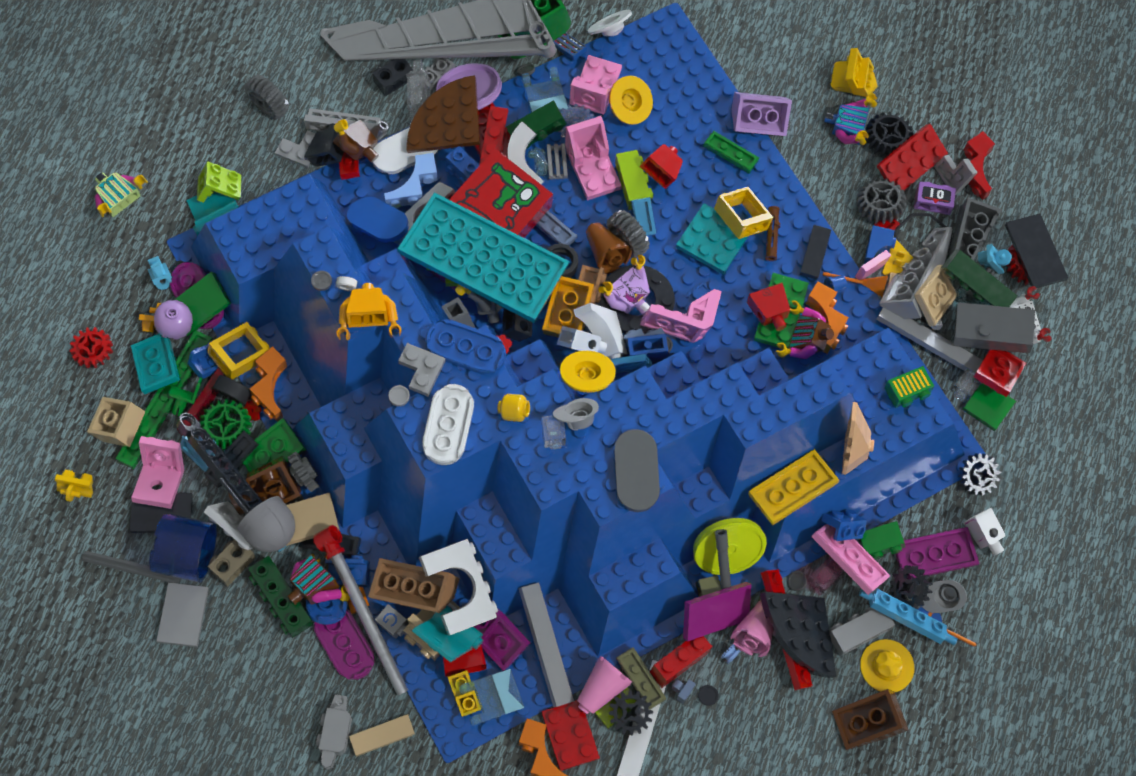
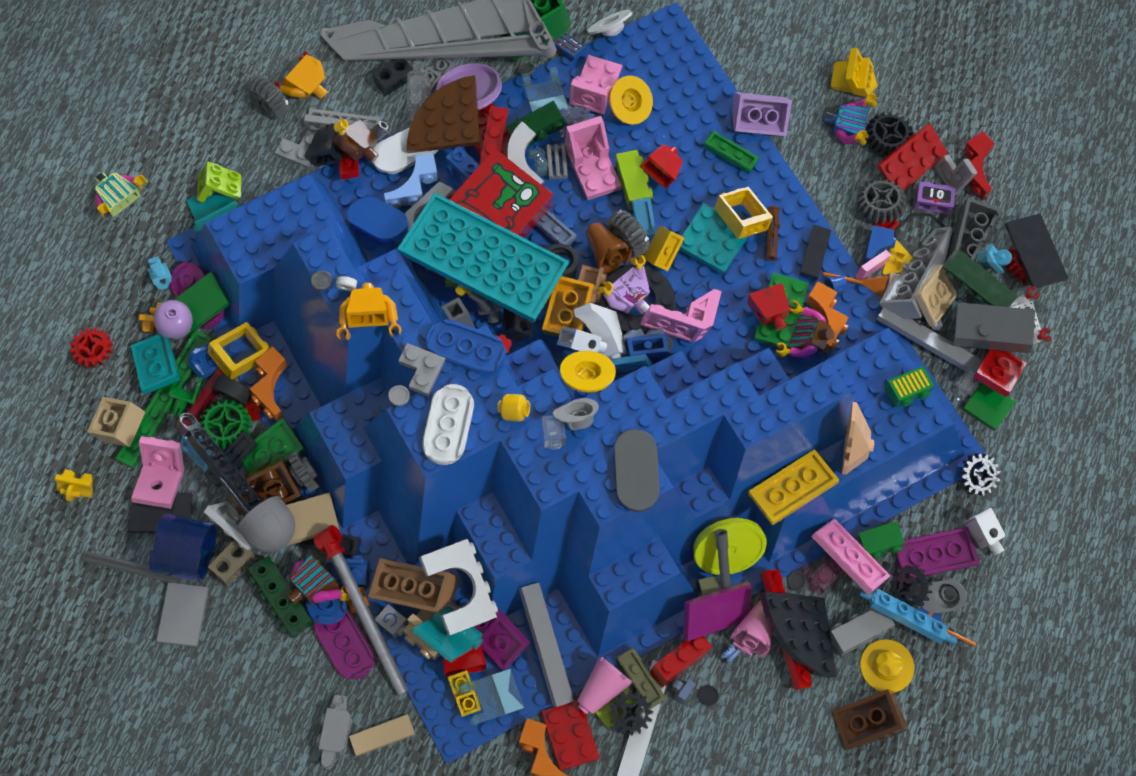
blue bracket [822,510,867,541] -> none
none -> light orange torso [274,51,328,100]
none -> yellow panel [644,225,684,271]

